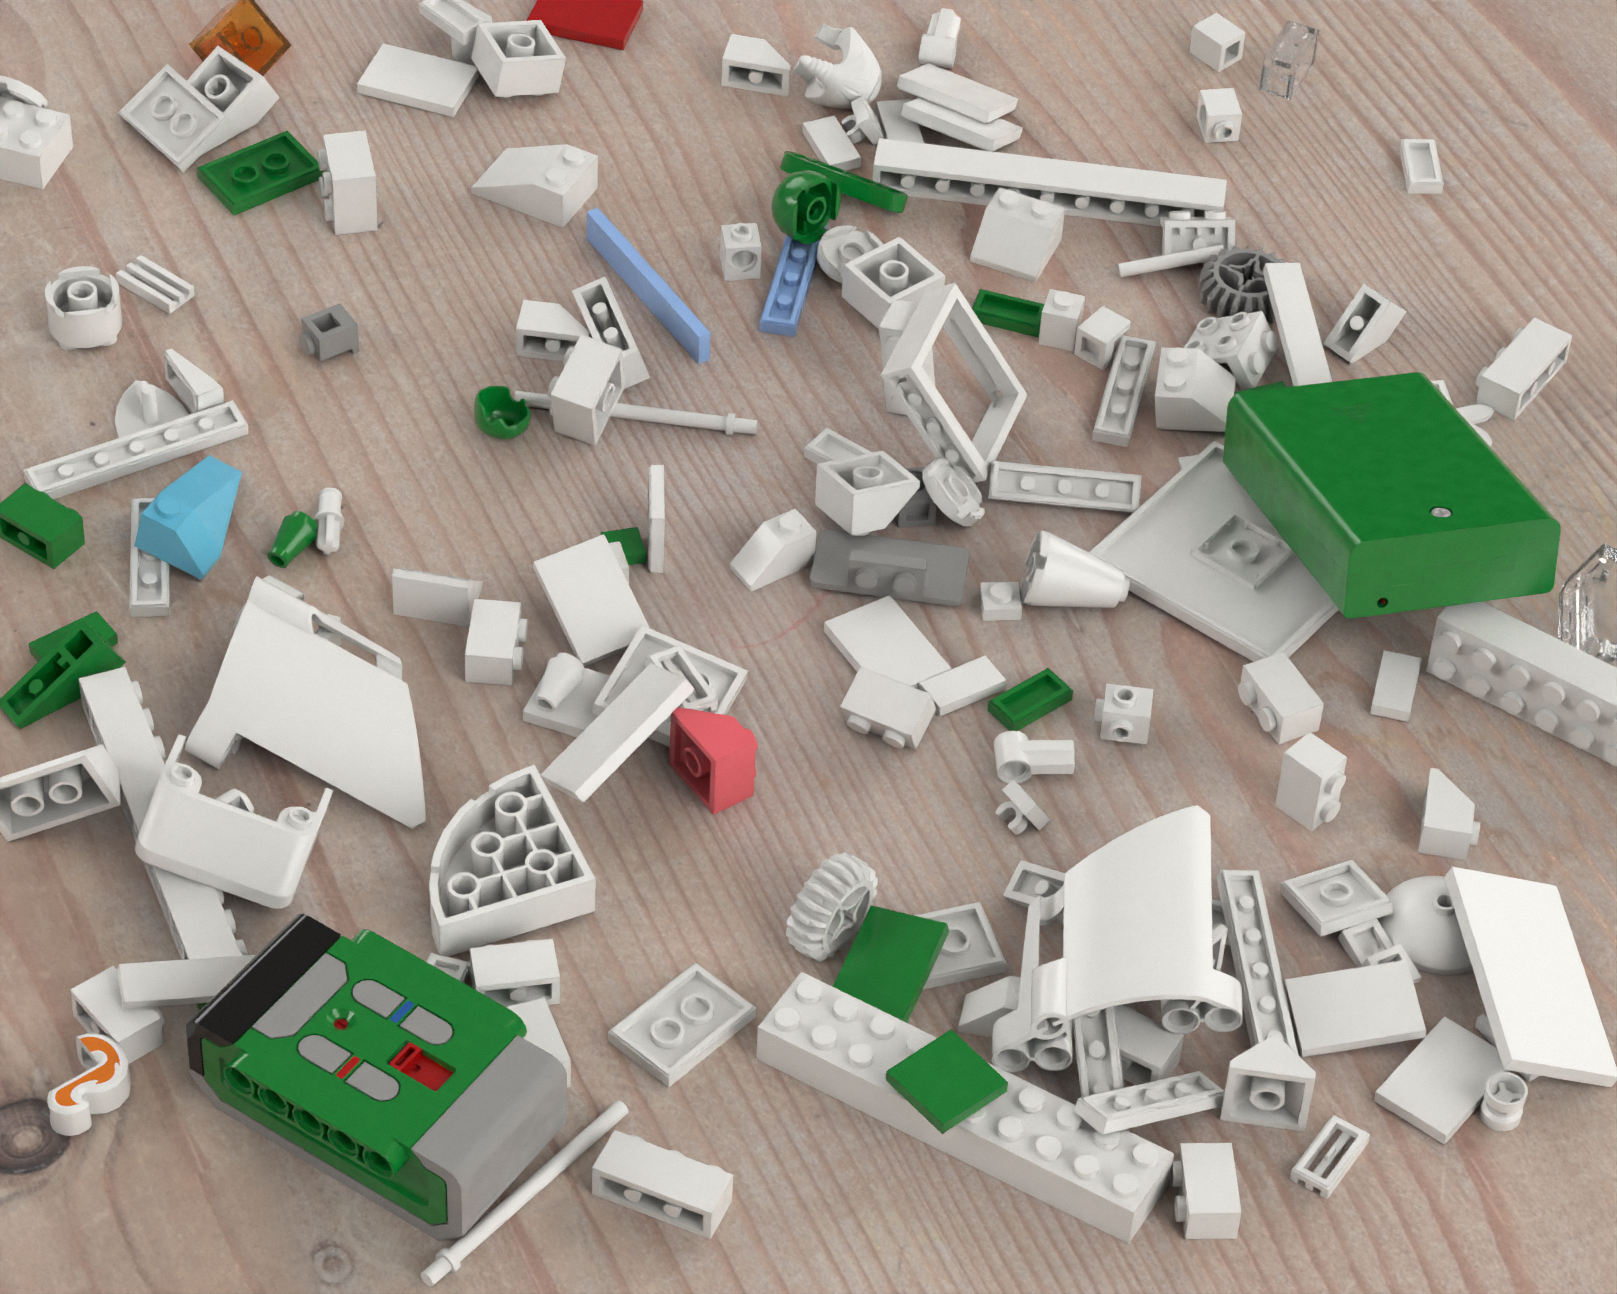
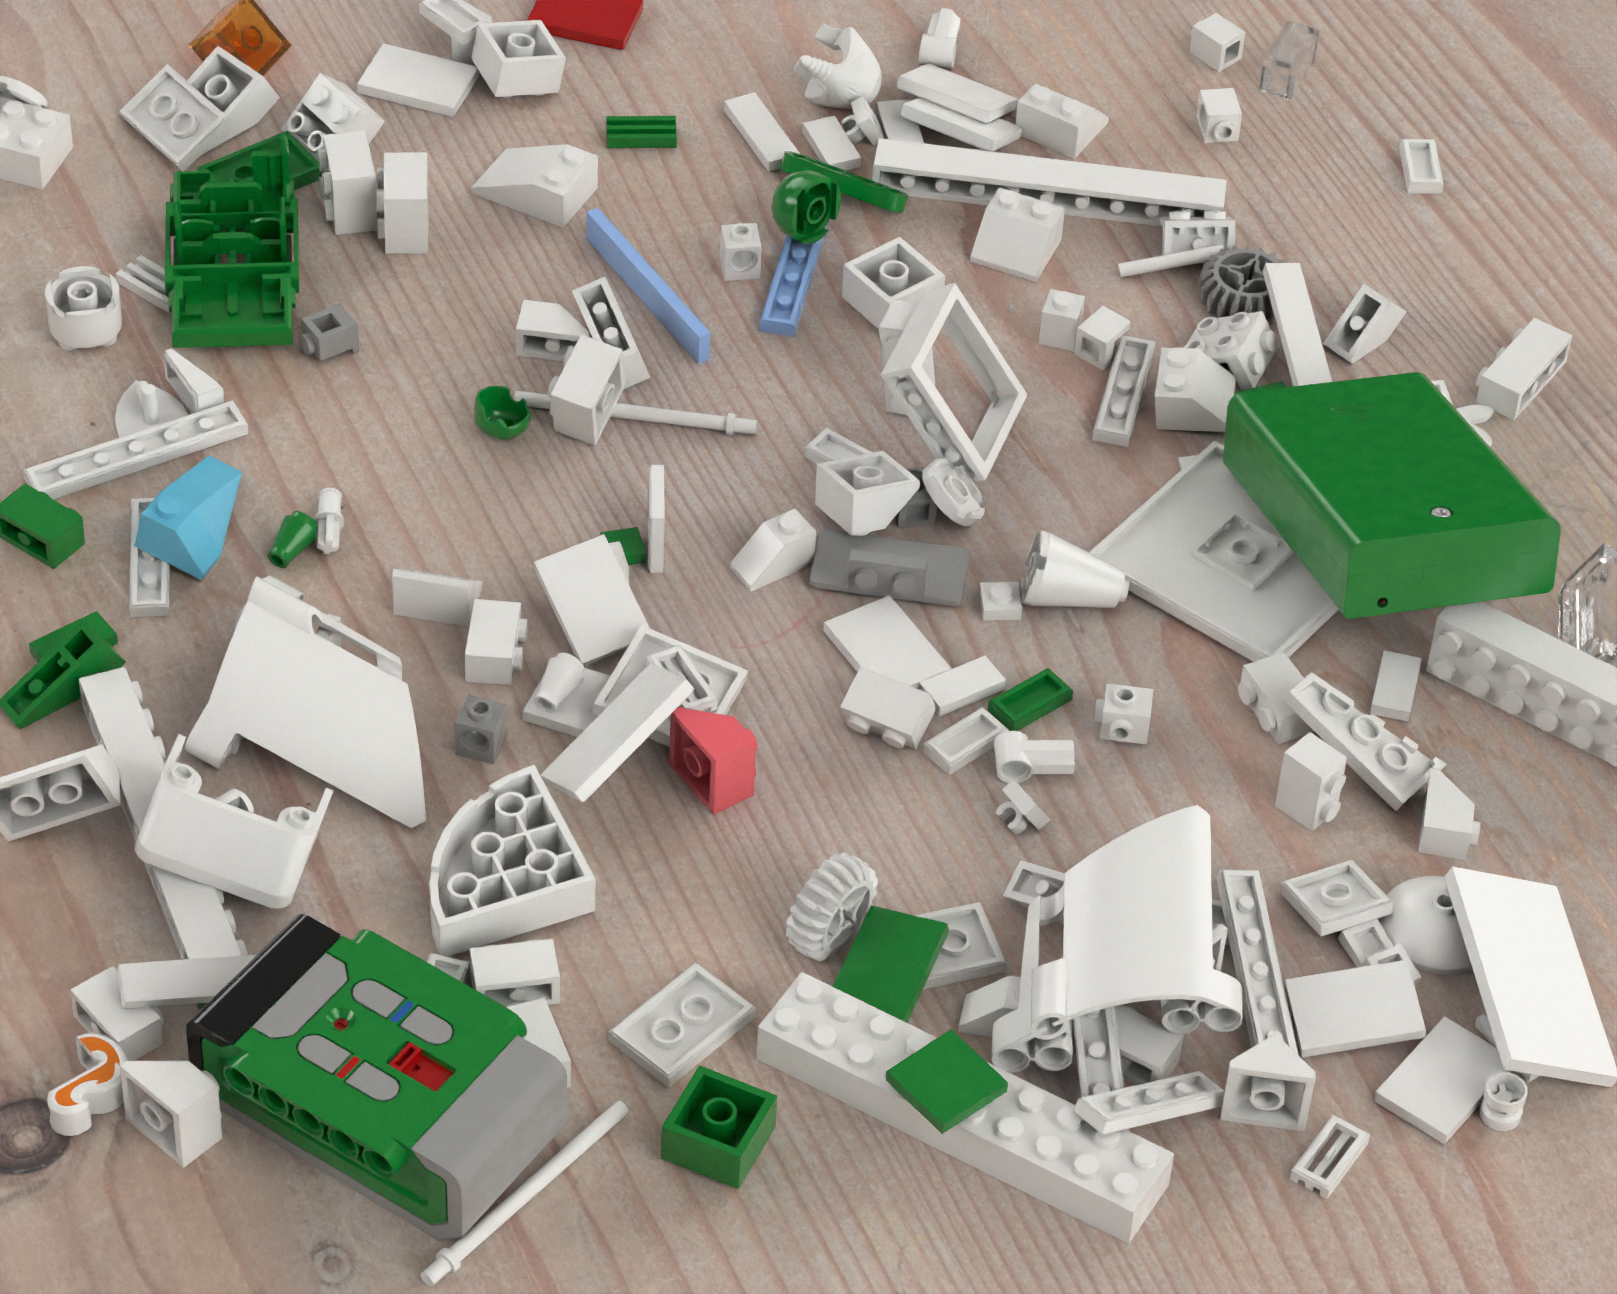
white brick [592,1130,733,1239] -> none
white slope [721,34,791,97] -> none
white tile [816,225,884,283] -> none
green tile [972,289,1045,338] -> none
white tile [988,461,1142,513] -> none
white brick [1170,1143,1242,1239] -> none
none -> white slope [120,1061,222,1168]
none -> green piece [165,133,299,348]
none -> white slope [281,73,385,161]
none -> white brick [377,152,429,254]
none -> light grey brick [455,695,507,764]
none -> green tile [606,116,677,148]
none -> green brick [661,1065,777,1189]
none -> white tile [724,92,800,172]
none -> white tile [923,707,1009,775]
none -> white slope [1016,84,1109,159]
none -> white wing [1282,672,1447,811]

